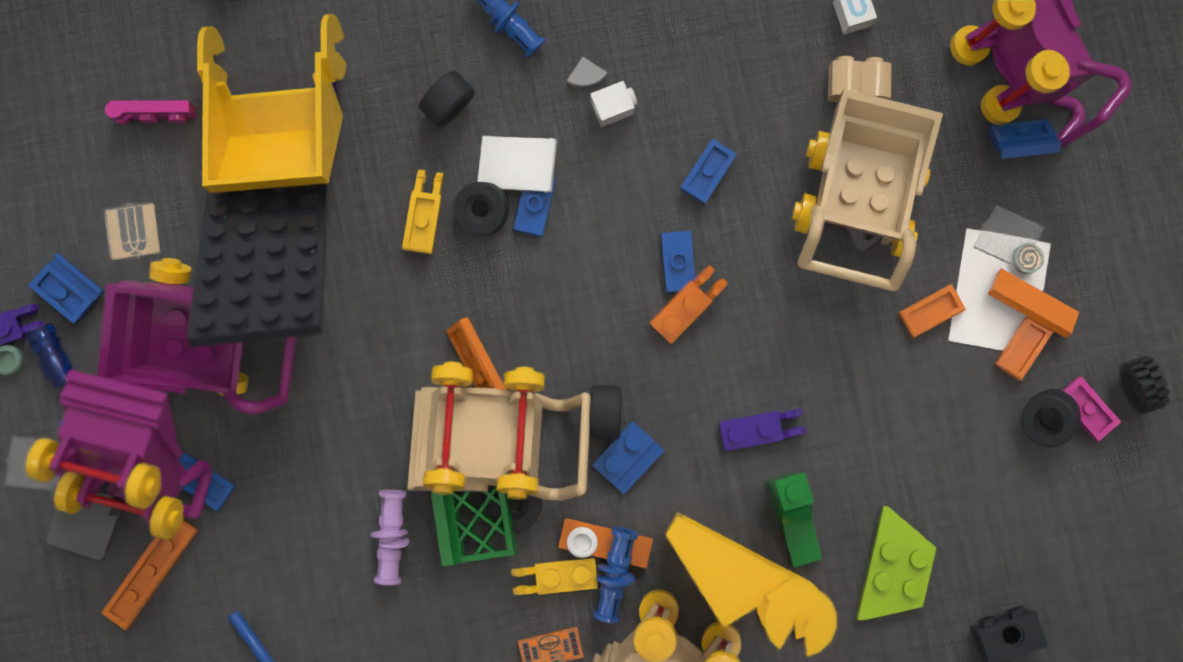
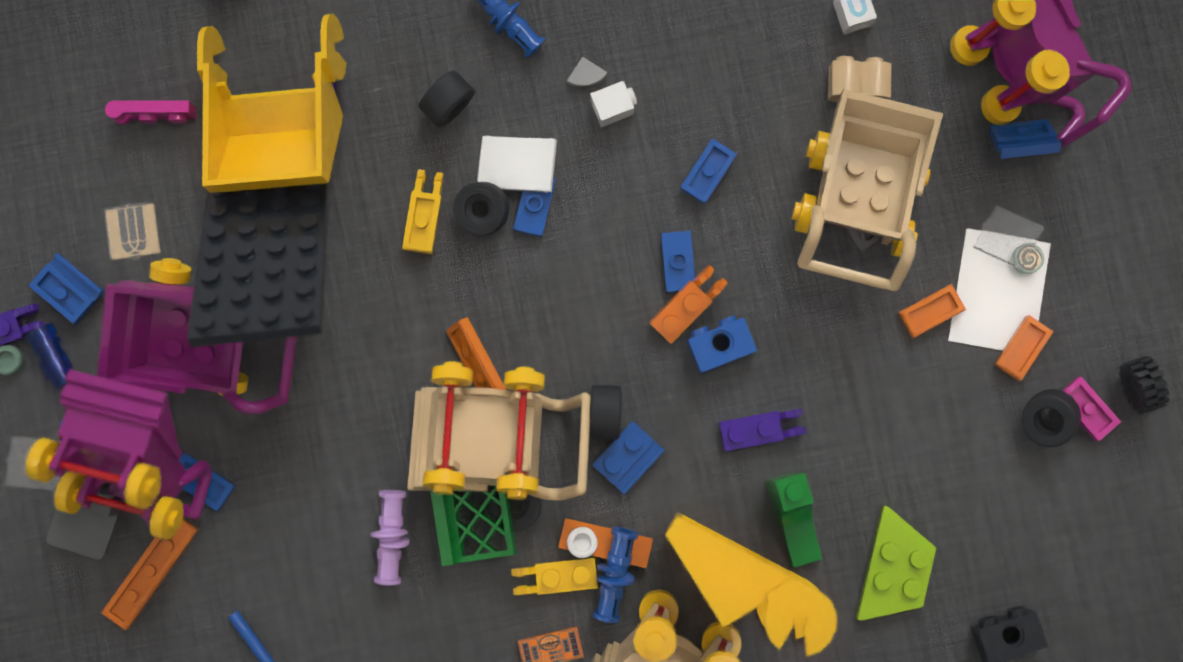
orange tile [988,268,1079,339] -> none
none -> blue brick [686,315,757,374]

